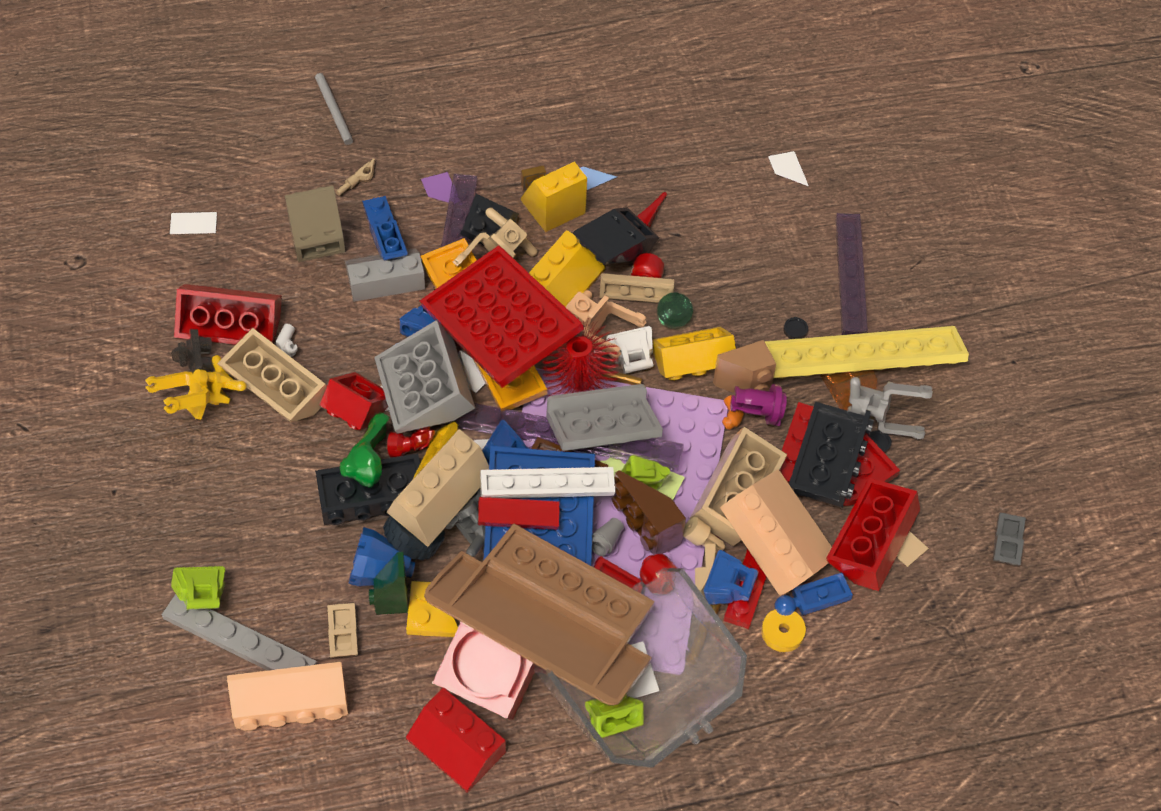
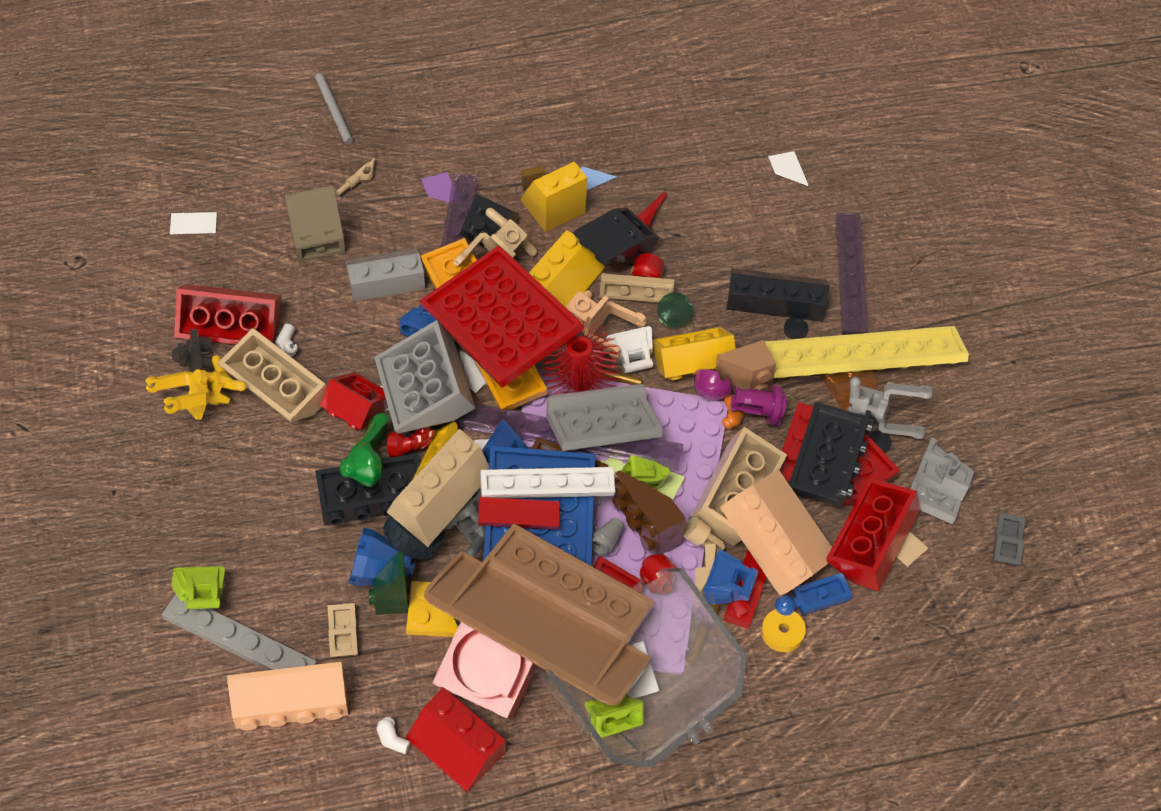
blue slope [363,196,407,260] -> none
none -> white arm [377,717,411,755]
none -> magenta hair [694,369,733,401]
none -> black slope [726,268,829,322]
none -> light grey slope [910,437,974,524]

